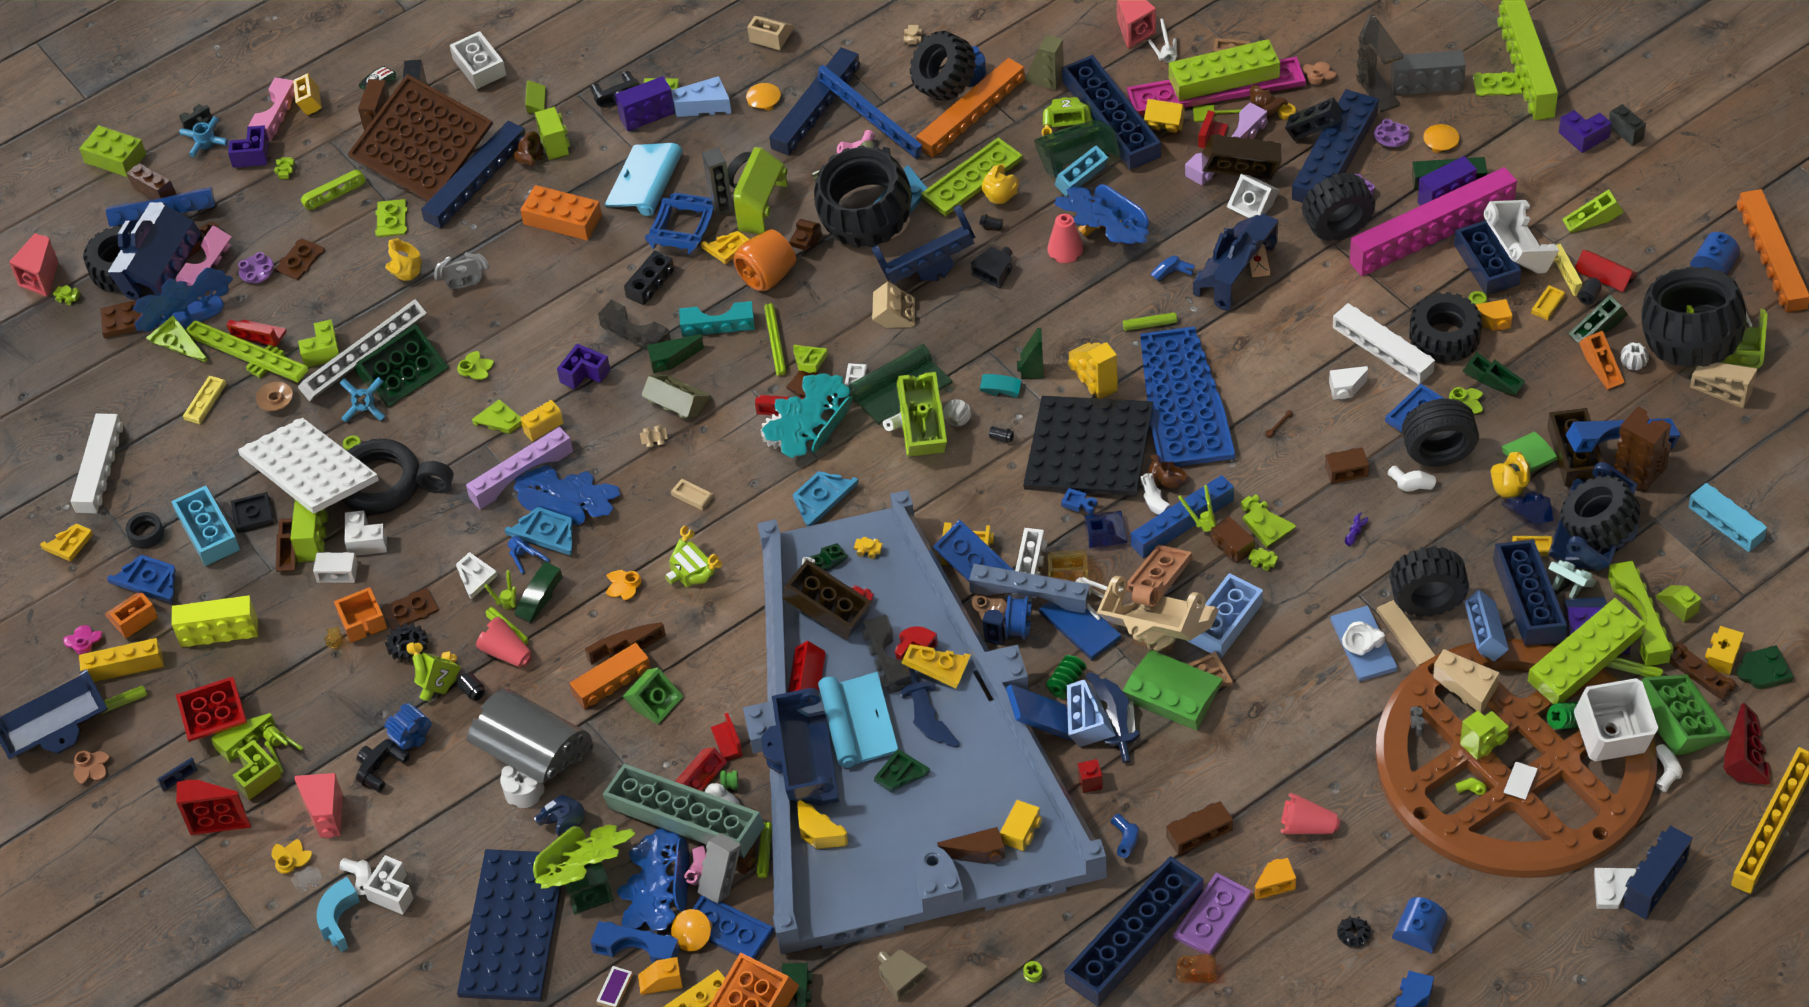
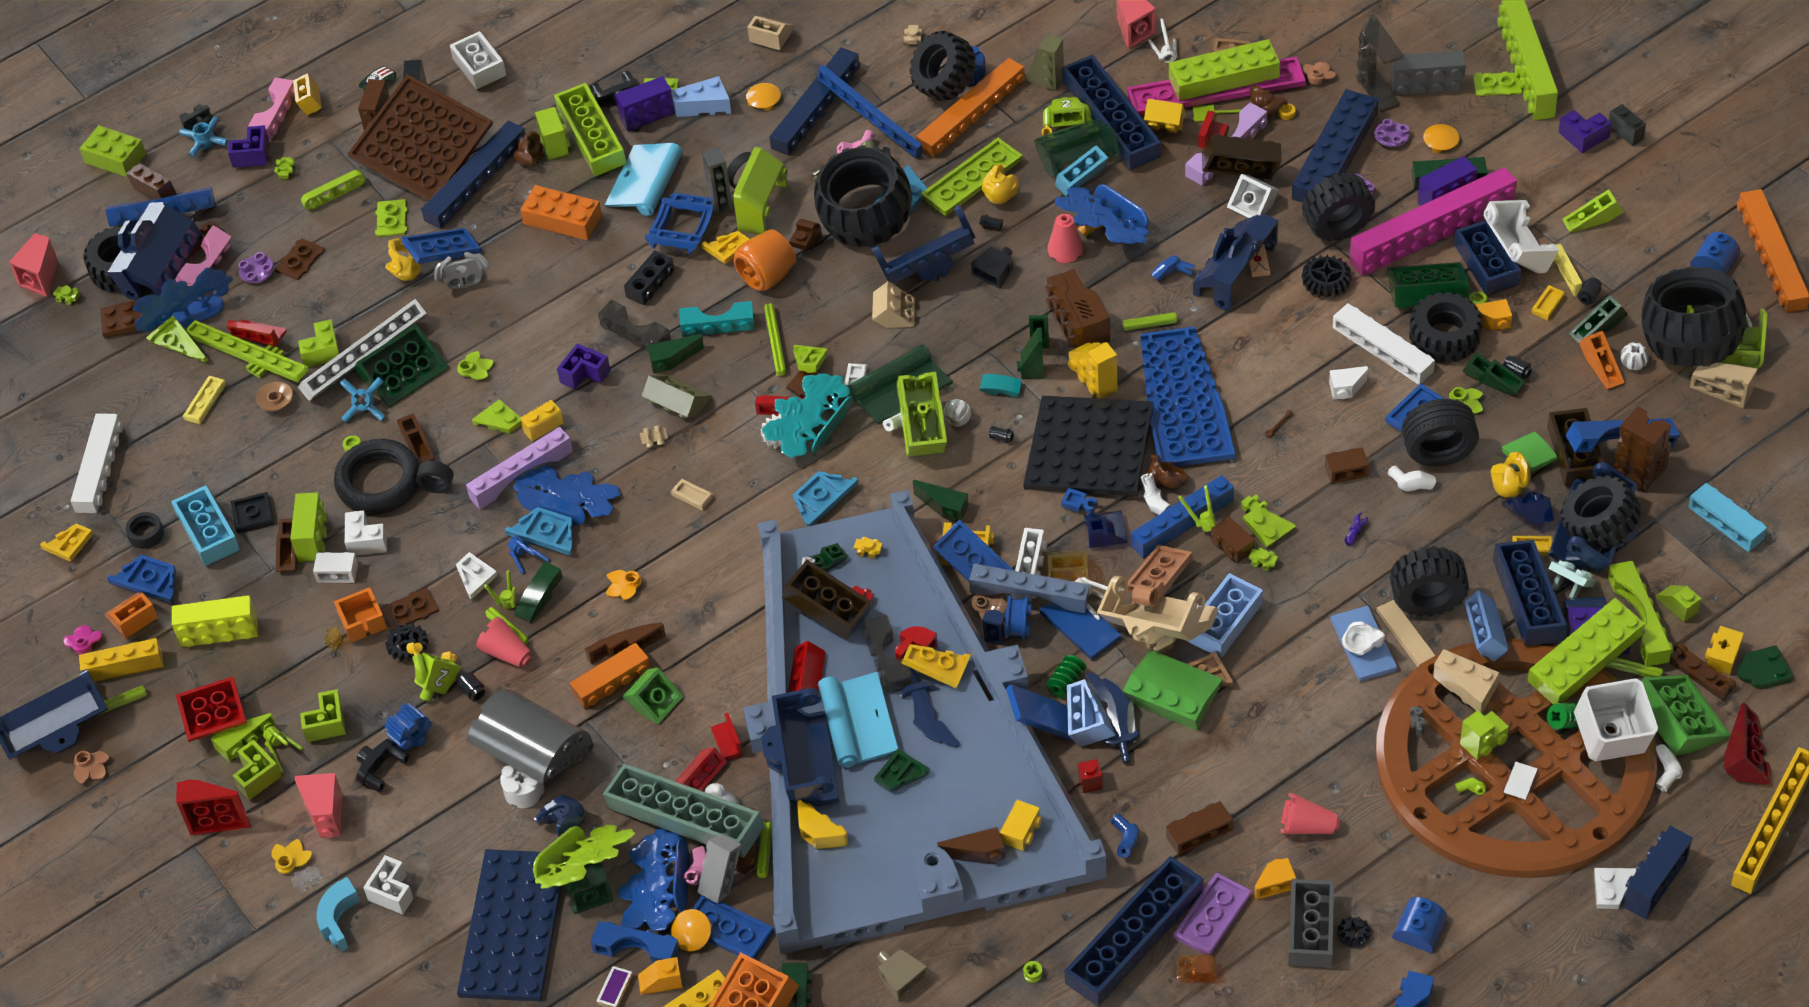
dark blue slope [156,757,198,791] -> none
white plate [238,418,379,514] -> none
white arm [340,858,372,895] -> none
lime slope [525,81,546,113] -> none
lime torso [665,526,723,587] -> none
bright green wheel [720,770,739,791] -> none
black brick [1285,97,1343,141] -> none
red panel [1574,250,1637,292] -> none
none -> lime brick [300,689,346,742]
none -> reddish brown slope [396,413,435,465]
none -> blue tile [401,228,482,264]
none -> lime brick [554,83,627,177]
none -> dark green slope [913,480,969,522]
none -> dark green slope [1029,315,1049,349]
none -> reddish brown piece [1045,269,1111,349]
none -> dark grey brick [1289,879,1334,968]
none -> black gear [1302,254,1352,299]
none -> dark green slope [1387,262,1469,309]
none -> black brick [1503,355,1532,380]

